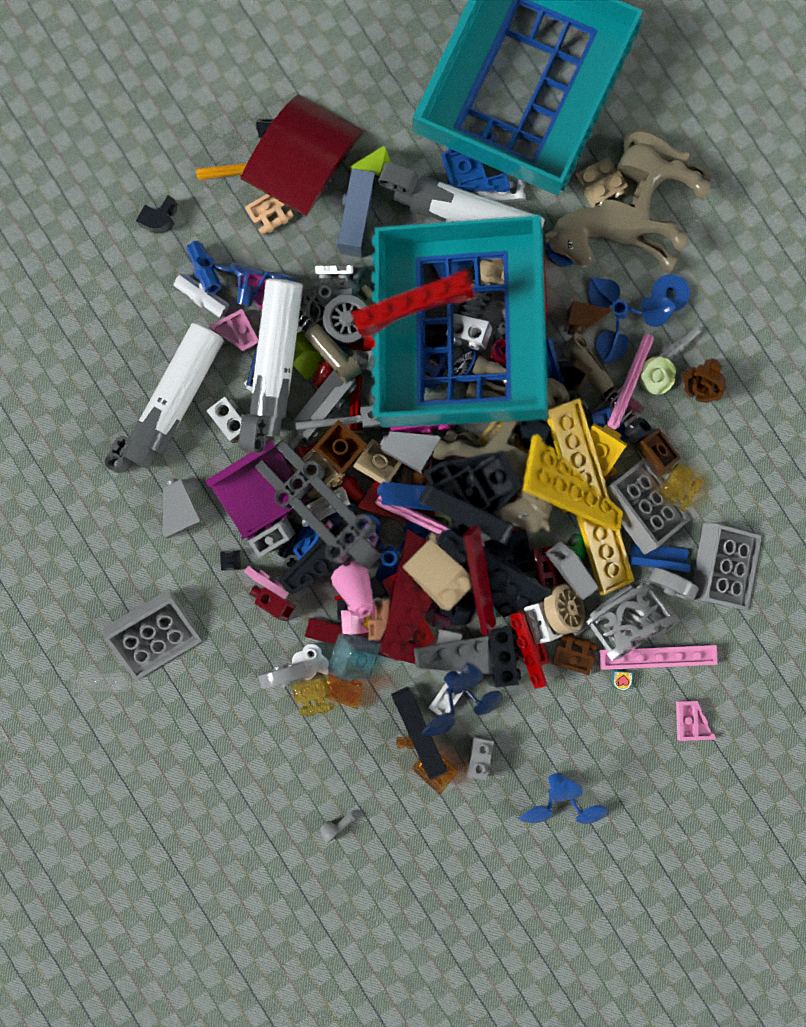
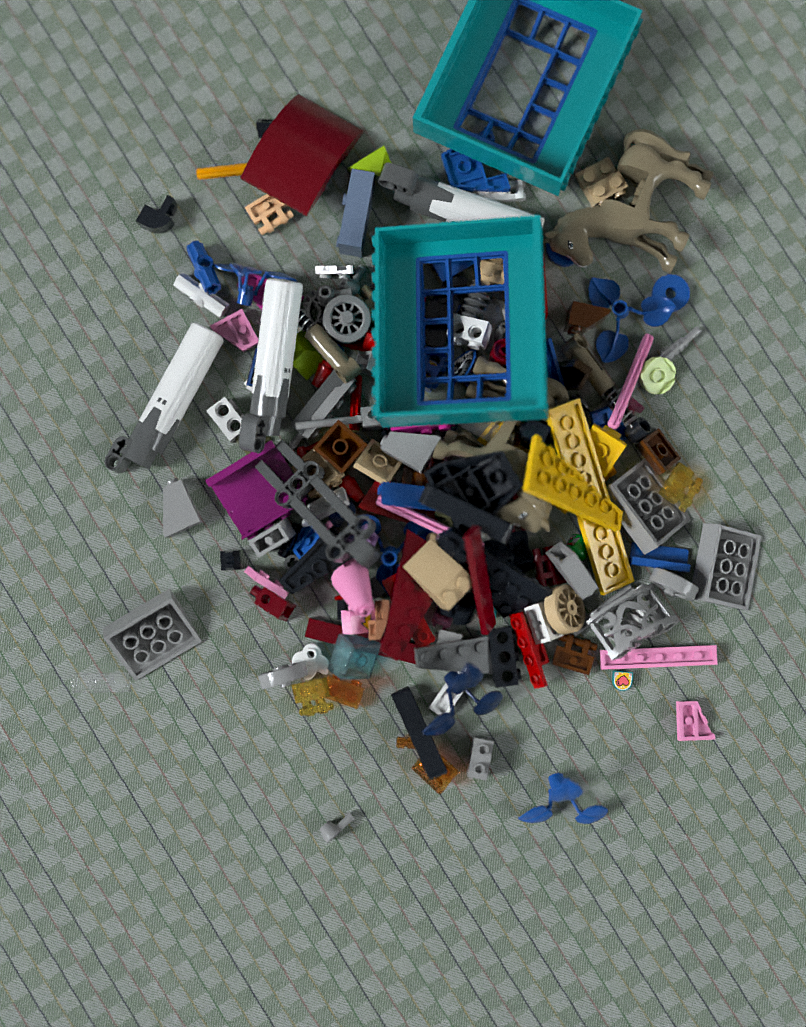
red arch [351,270,475,338] -> none
reddish brown piece [682,358,727,403] -> none

